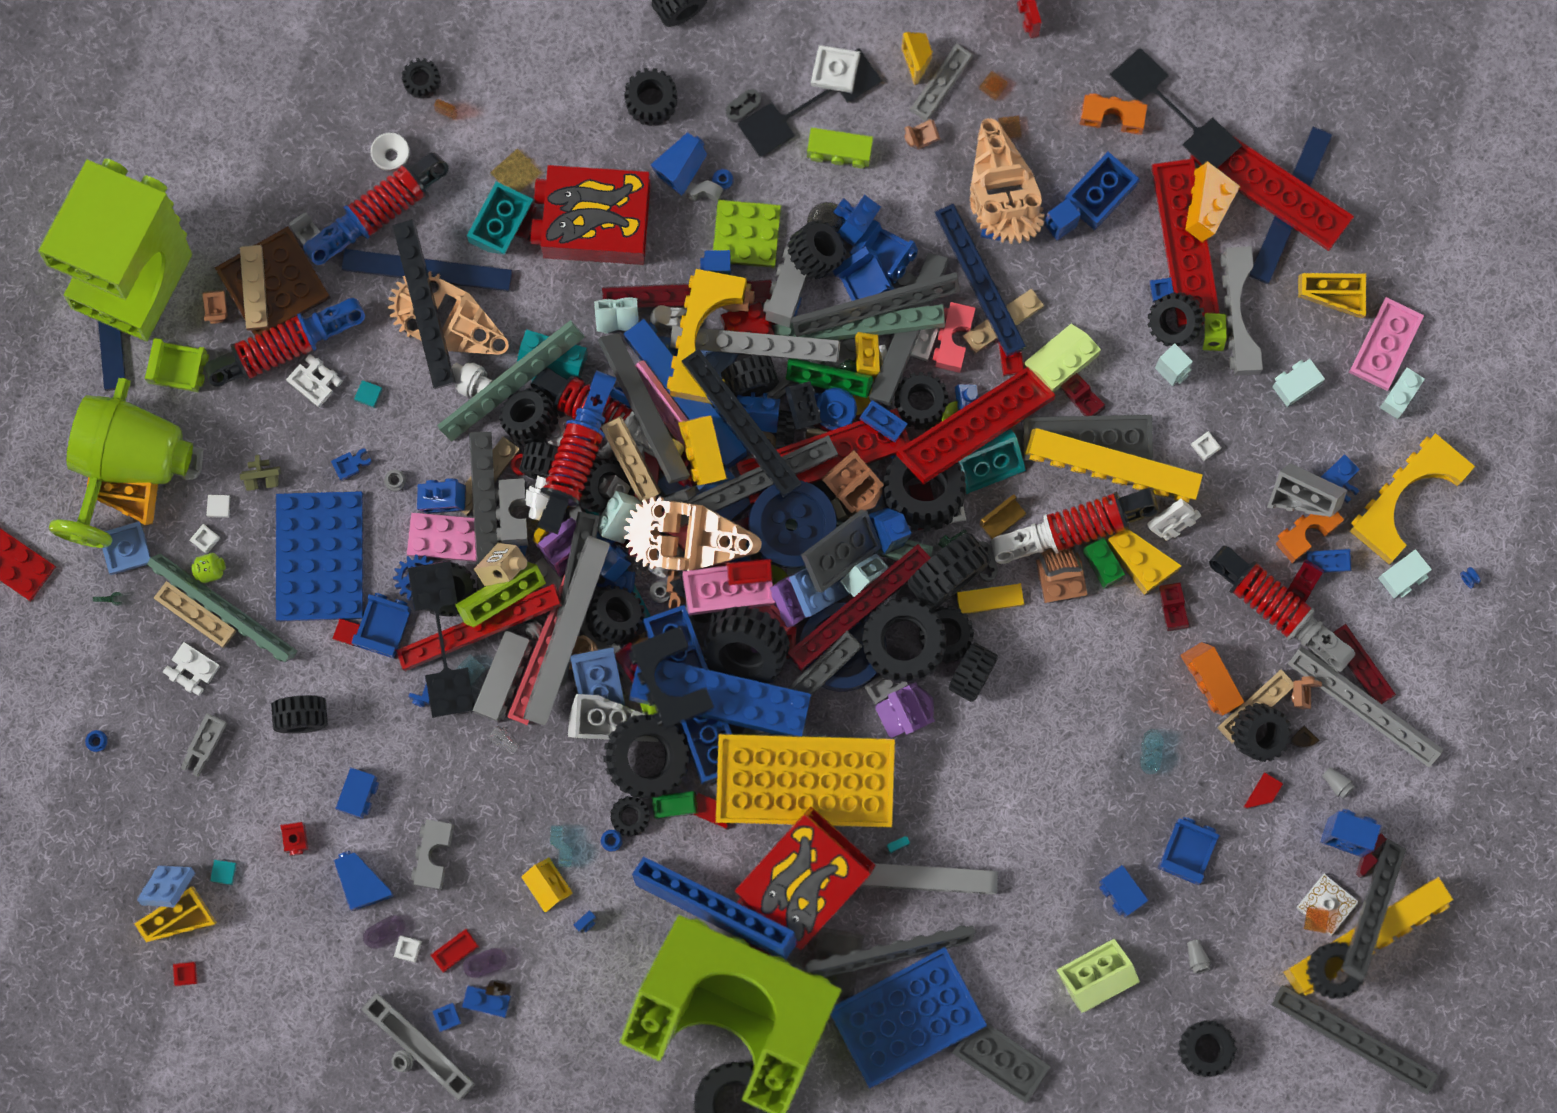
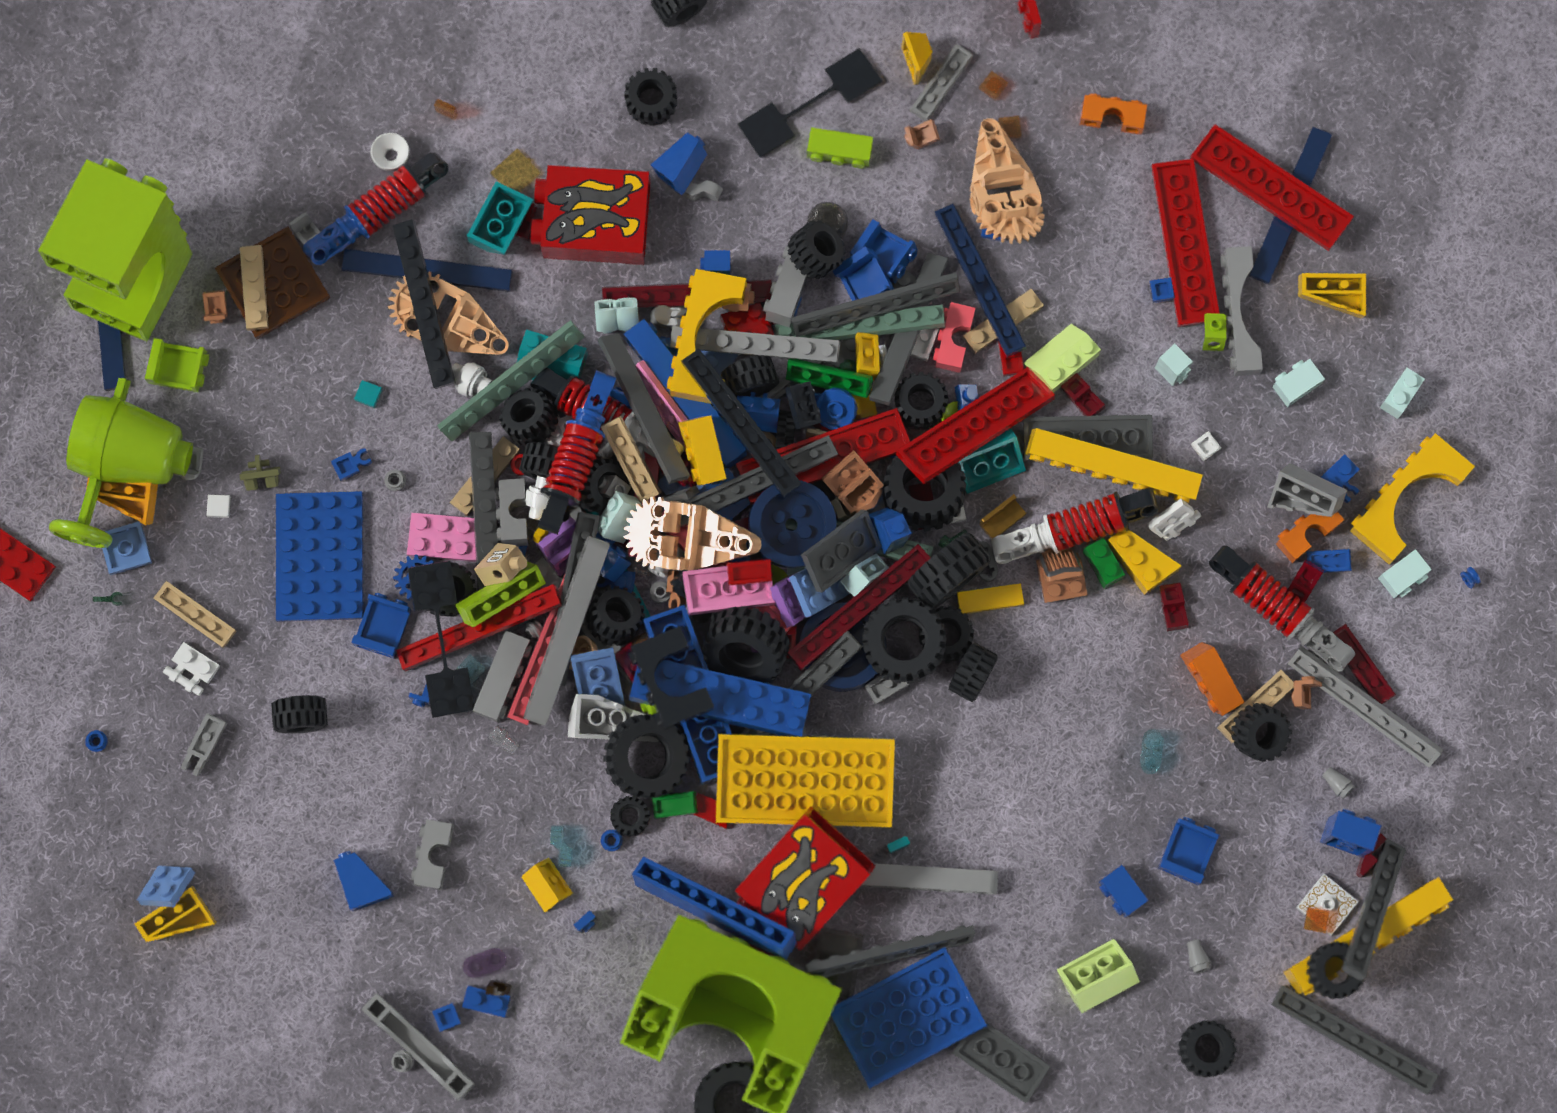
sand green plate [147,554,297,662] -> none
red tile [173,962,197,986] -> none
white tile [190,524,220,554] -> none
lime head [192,553,226,583] -> none
piece [205,298,365,387] -> none
teal tile [210,860,237,885] -> none
red brick [280,822,308,856] -> none
white plate [286,354,343,408] -> none
red tile [332,619,360,646] -> none
blue brick [335,767,379,819] -> none
clear purple plate [363,915,405,949] -> none
white tile [394,935,422,963] -> none
black tyre [402,58,441,99] -> none
blue brick [417,478,466,513] -> none
red tile [431,929,479,973] -> none
blue plate [712,169,733,190] -> none
lime plate [713,200,781,268] -> none
dark grey beam [726,89,761,123] -> none
white tile [811,45,860,93] -> none
blue brick [833,194,881,246] -> none
blue plate [860,400,908,443] -> none
medium lavender piece [875,682,935,738] -> none
blue brick [1044,198,1081,241] -> none
blue brick [1064,151,1139,231] -> none
black hinge [1110,48,1242,168] -> none
black tyre [1147,292,1205,346] -> none
light orange wedge [1186,162,1240,242] -> none
red tile [1243,772,1283,809] -> none
dark brown tile [1290,726,1320,748] -> none
bright pink plate [1349,297,1424,391] -> none

